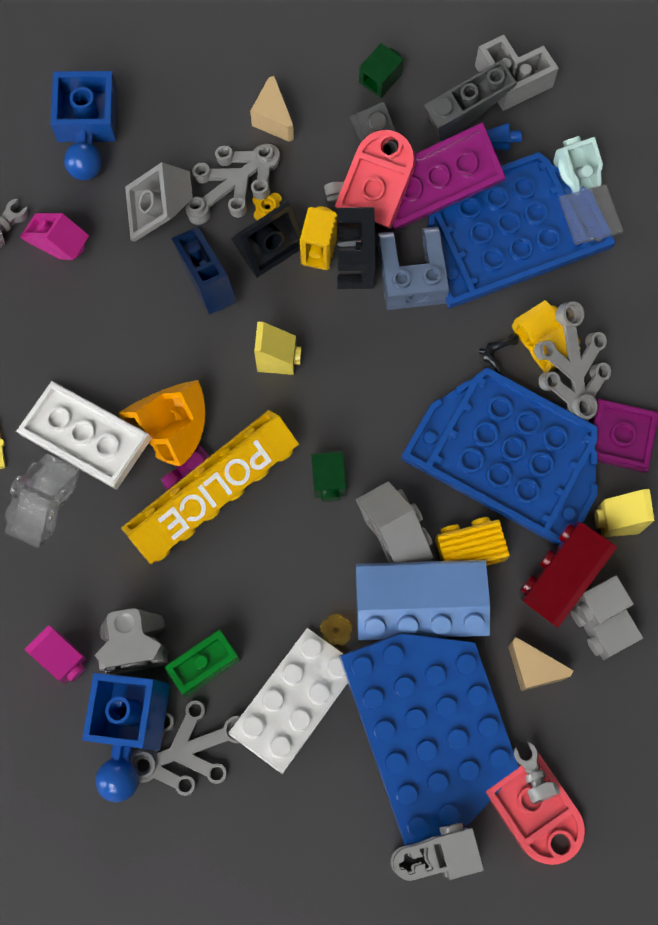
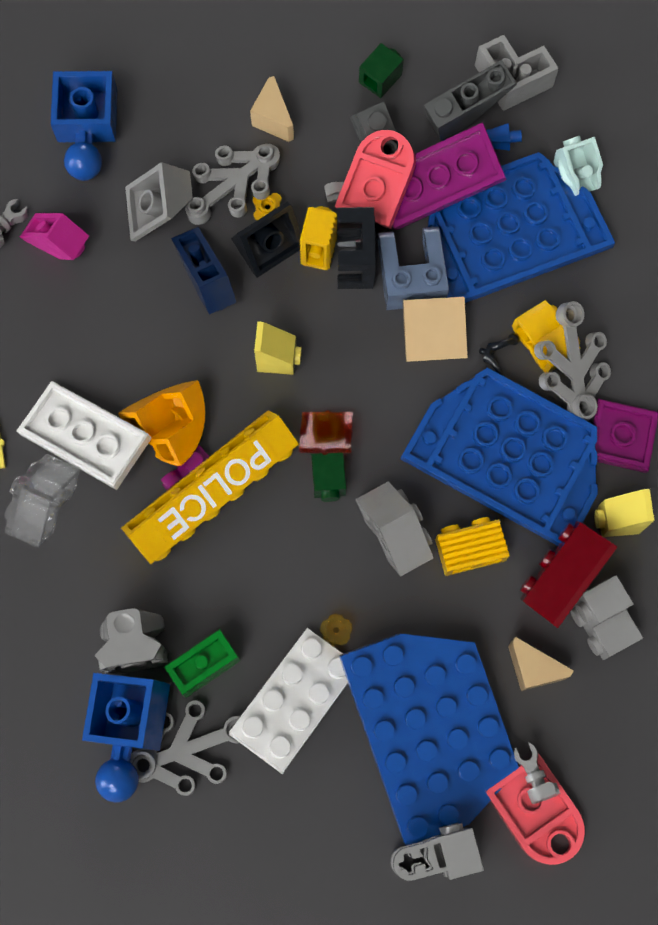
dark pink slope [24,625,88,684] -> none
medium blue slope [356,560,490,640] -> none
clear piece [559,184,623,245] -> none
none -> clear red piece [299,410,353,455]
none -> tan tile [403,297,468,362]

